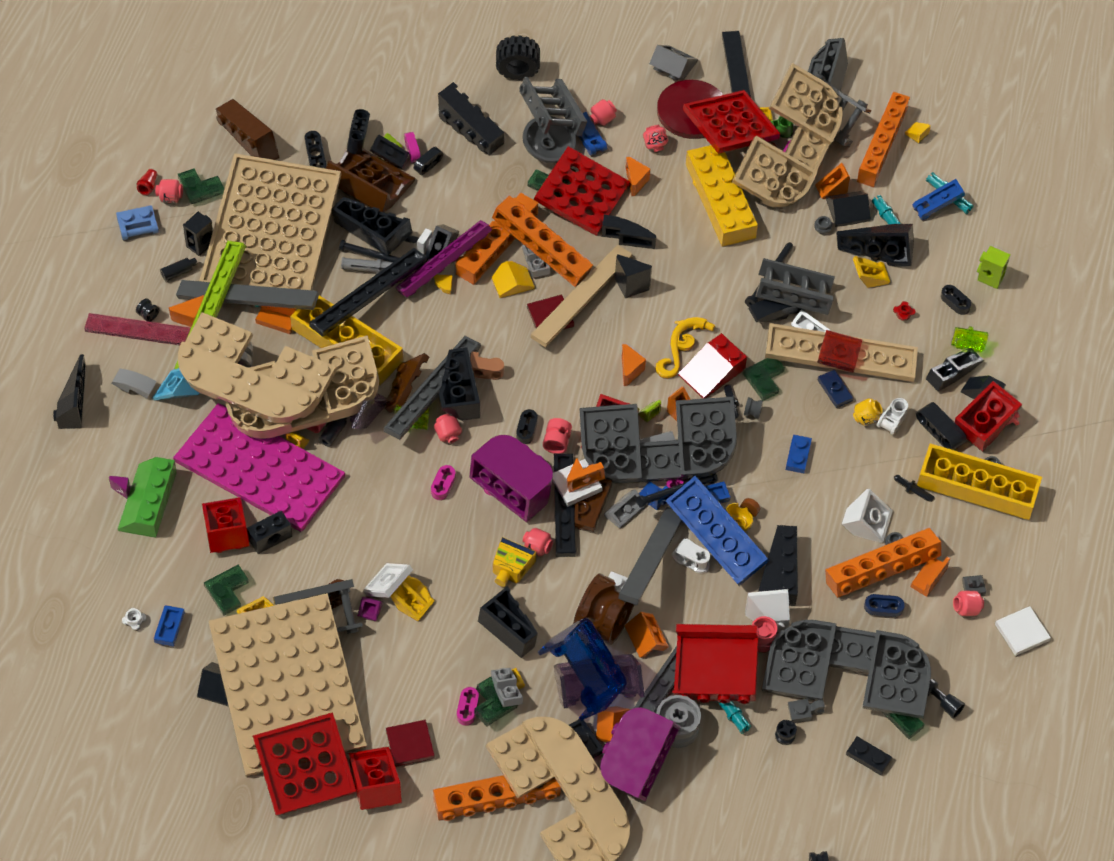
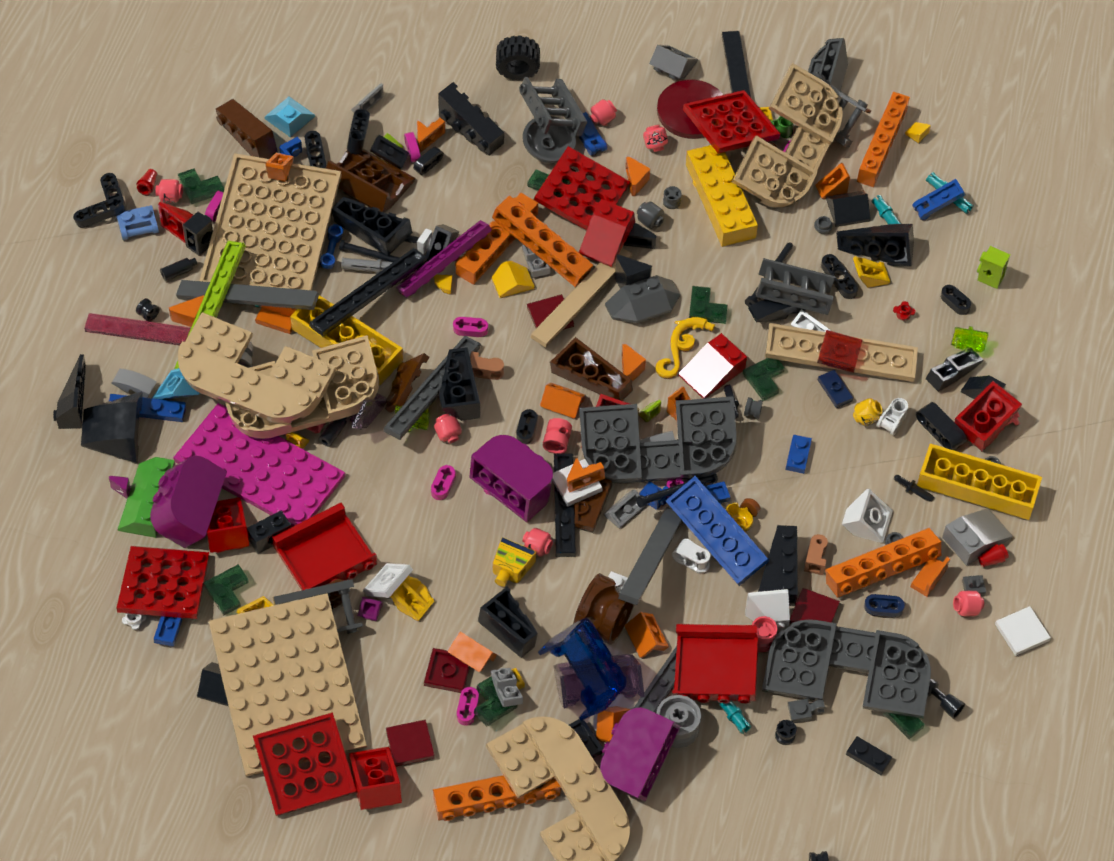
none -> black beam [73,173,126,228]
none -> black wedge [81,391,143,464]
none -> blue plate [109,394,186,422]
none -> red piece [116,546,210,619]
none -> magenta brick [150,456,227,548]
none -> red slope [158,202,193,244]
none -> dark pink beam [205,191,224,222]
none -> medium azure slope [264,96,315,137]
none -> orange slope [266,153,294,182]
none -> red panel [272,502,377,590]
none -> blue bracket [279,136,302,157]
none -> blue bar [320,224,343,269]
none -> light grey slope [351,83,384,112]
none -> orange slope [417,118,445,153]
none -> dark red tile [424,648,470,693]
none -> orange panel [448,631,497,672]
none -> dark pink beam [453,317,488,337]
none -> orange panel [540,382,586,418]
none -> reddish brown wedge [550,337,633,401]
none -> red slope [578,199,636,267]
none -> dark grey wedge [605,275,680,323]
none -> dark grey head [637,201,664,229]
none -> dark grey wheel [663,186,682,209]
none -> clear green plate [689,286,728,324]
none -> dark red tile [789,588,840,624]
none -> nougat leg [804,534,828,575]
none -> black beam [821,254,858,299]
none -> light grey slope [942,508,1013,566]
none -> red cone [978,544,1009,567]

